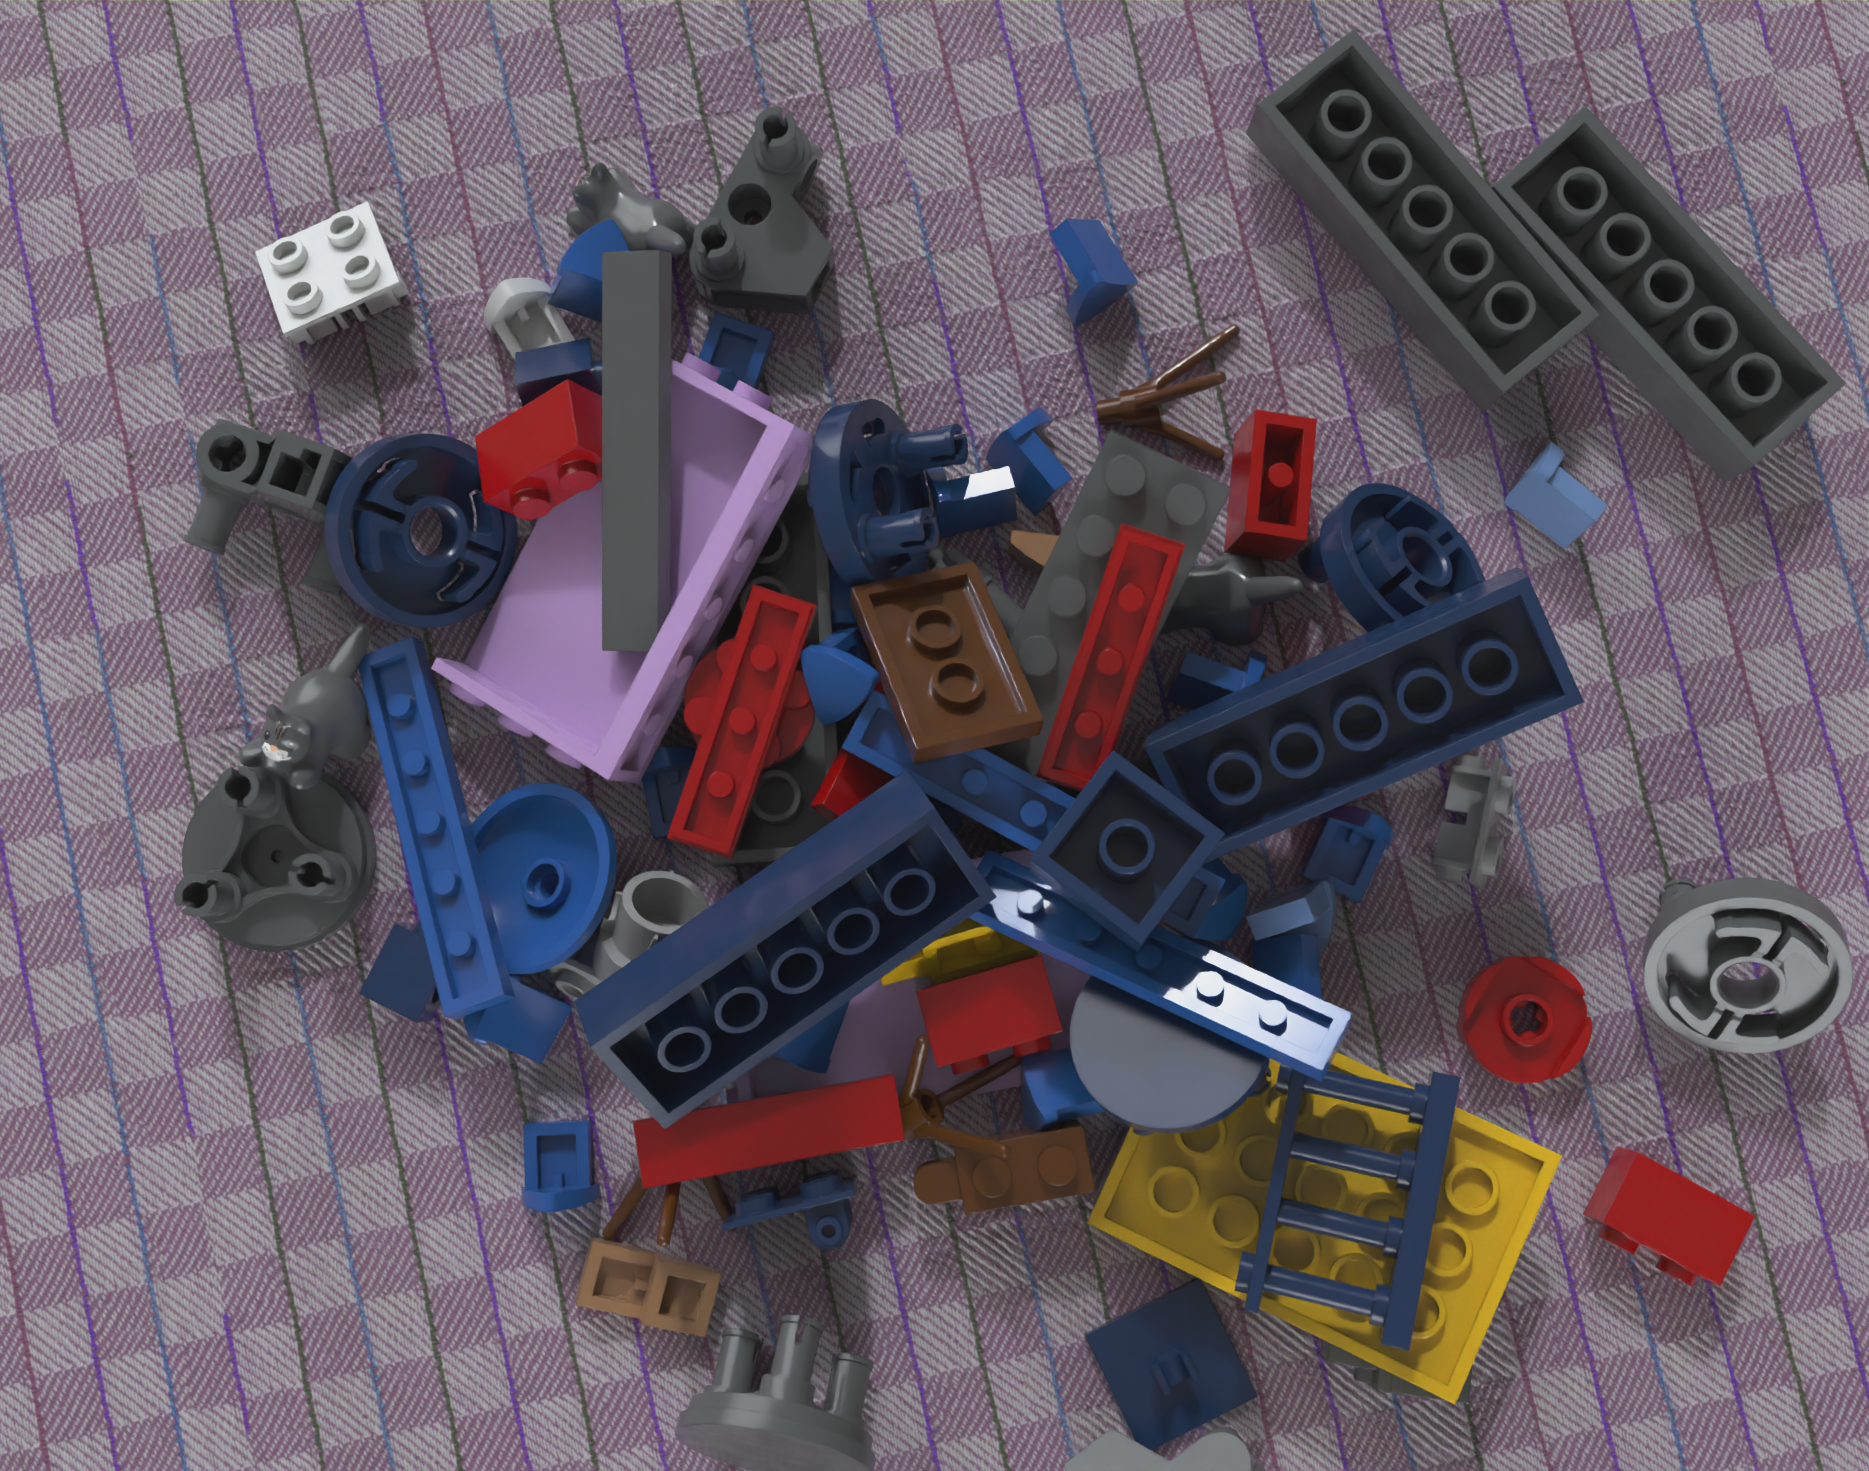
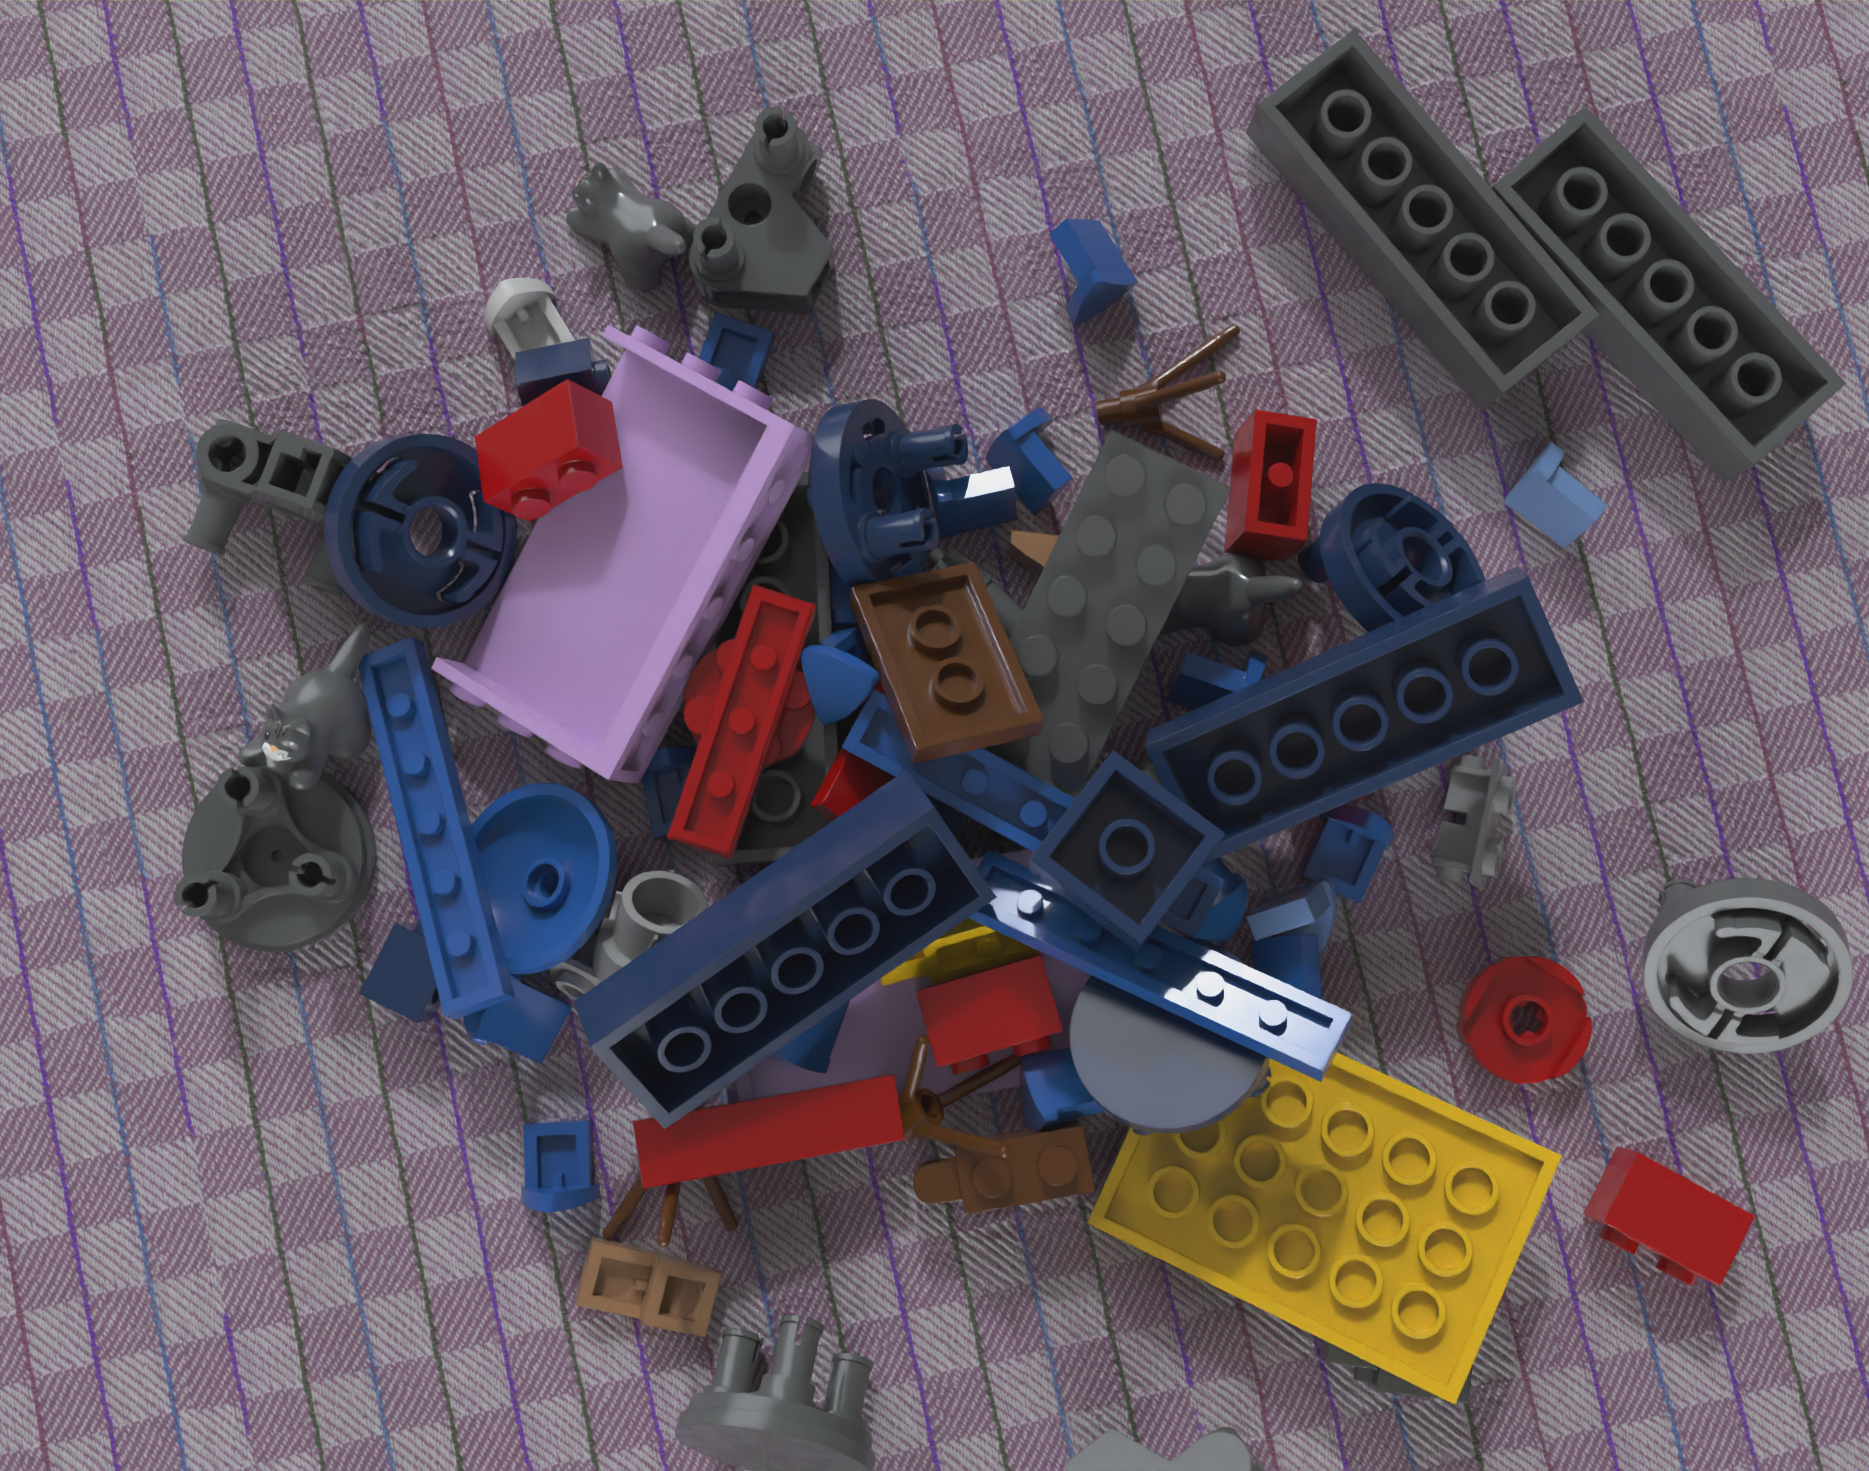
white hinge [255,201,409,345] -> none
blue tile [547,219,630,323] -> none
dark grey tile [602,250,672,653] -> none
dark blue hinge [721,1169,858,1250] -> none
red tile [1036,523,1186,792] -> none
dark blue piece [1084,1278,1258,1450] -> none
dark blue fence [1235,1063,1461,1351] -> none

